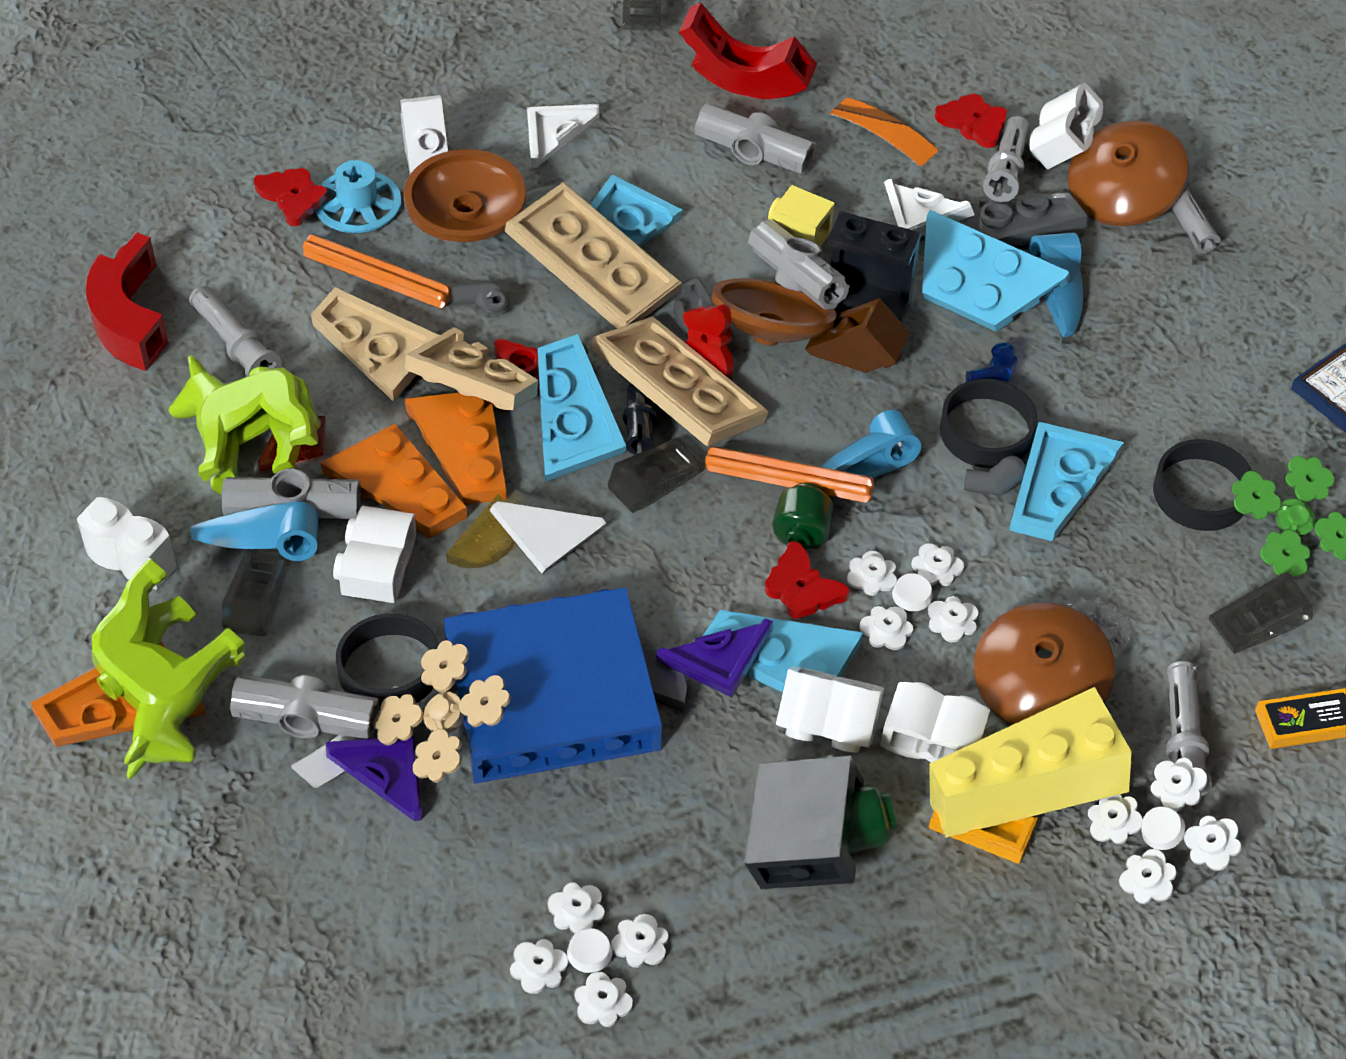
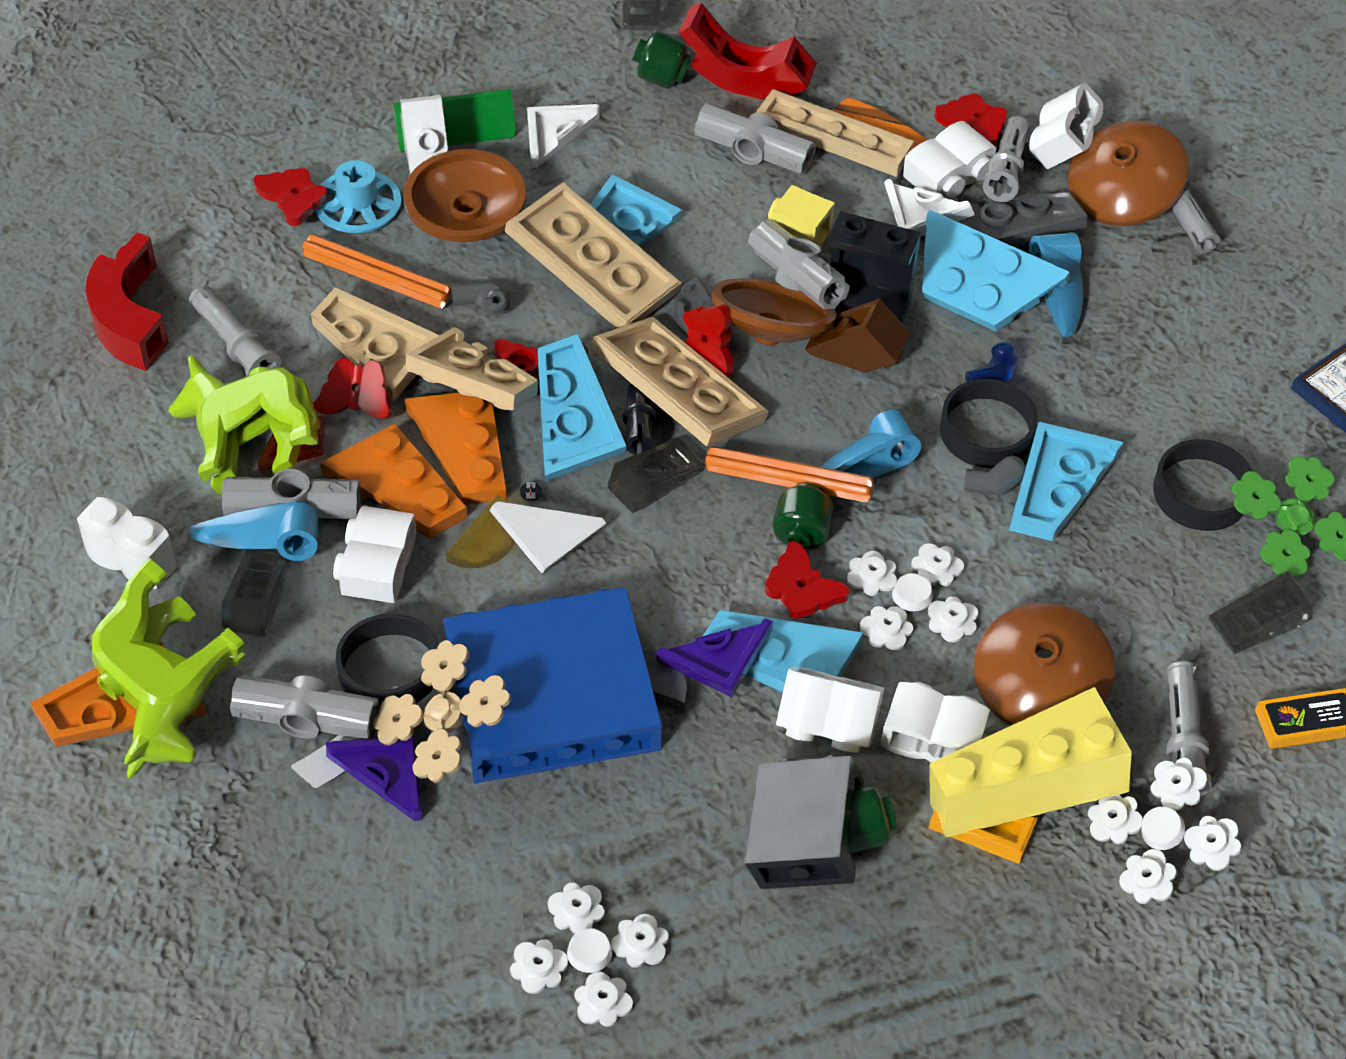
none -> red animal [313,358,392,420]
none -> green slope [393,89,516,151]
none -> black piece [520,482,542,501]
none -> dark green head [632,31,692,89]
none -> tan plate [756,89,914,177]
none -> white brick [903,121,996,198]

